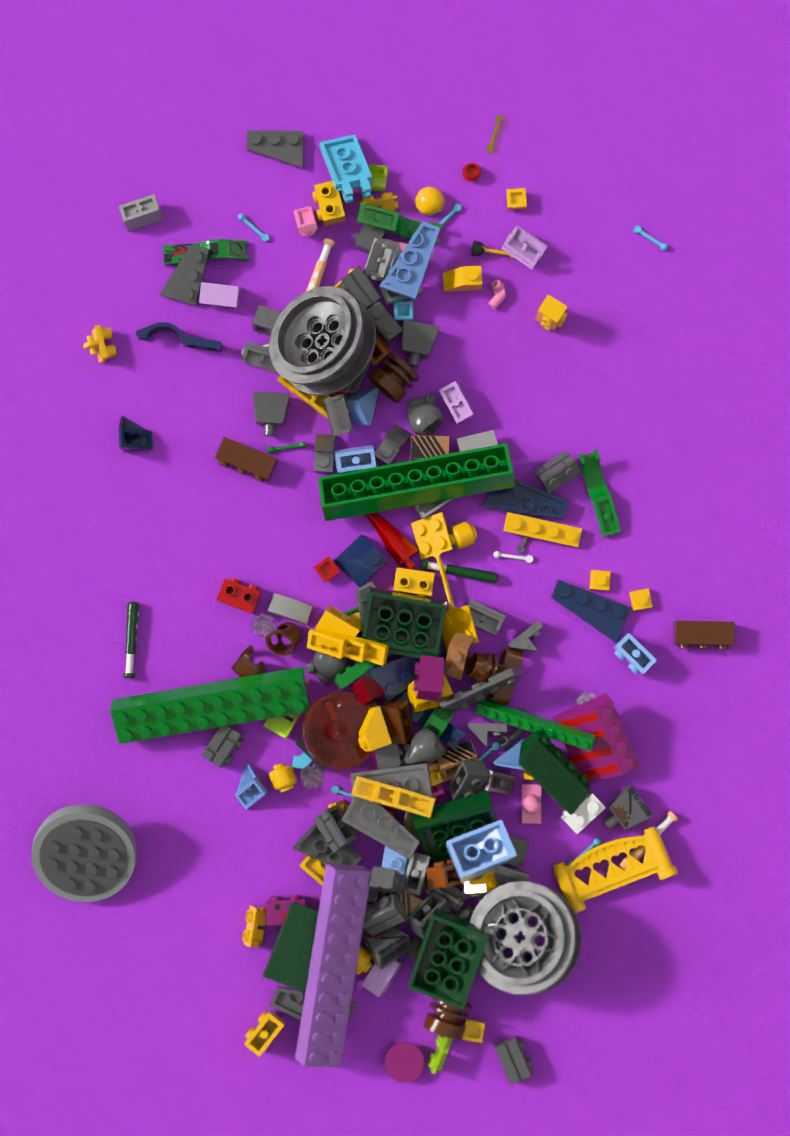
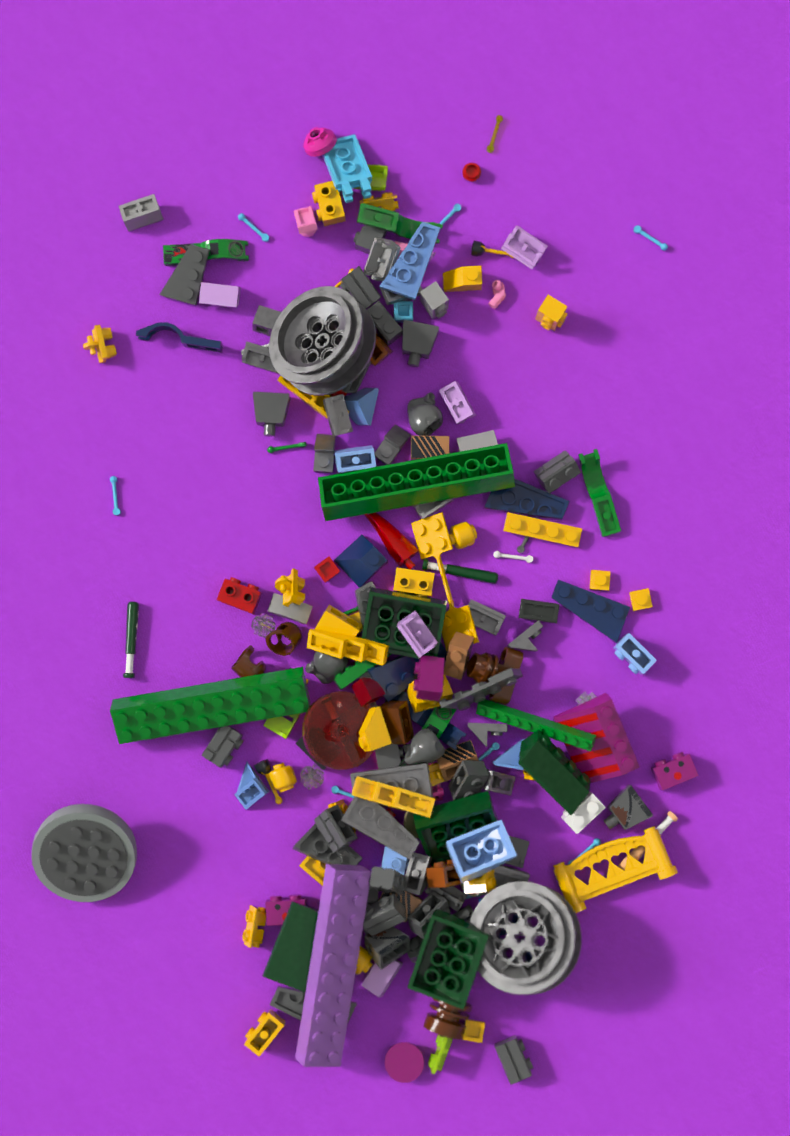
dark blue slope [118,415,153,452] -> none
reddish brown brick [215,437,278,483] -> none
dark grey wing [247,130,304,170] -> none
medium azure piece [292,752,313,769] -> none
light nougat piece [306,238,335,291] -> none
reddish brown wheel [368,353,419,404] -> none
yellow hair [415,186,445,216] -> none
dark grey piece [498,708,524,751] -> none
yellow plate [506,188,527,210] -> none
bright pink tile [521,784,542,824] -> none
reddish brown brick [673,620,735,649] -> none
none -> medium azure hinge [110,476,121,516]
none -> hinge [254,759,283,804]
none -> yellow hips [275,568,305,607]
none -> dark pink piece [303,127,337,157]
none -> lavender hinge [397,610,438,658]
none -> light grey brick [420,281,449,319]
none -> pearl dark grey plate [518,599,559,623]
none -> magenta brick [651,752,699,790]

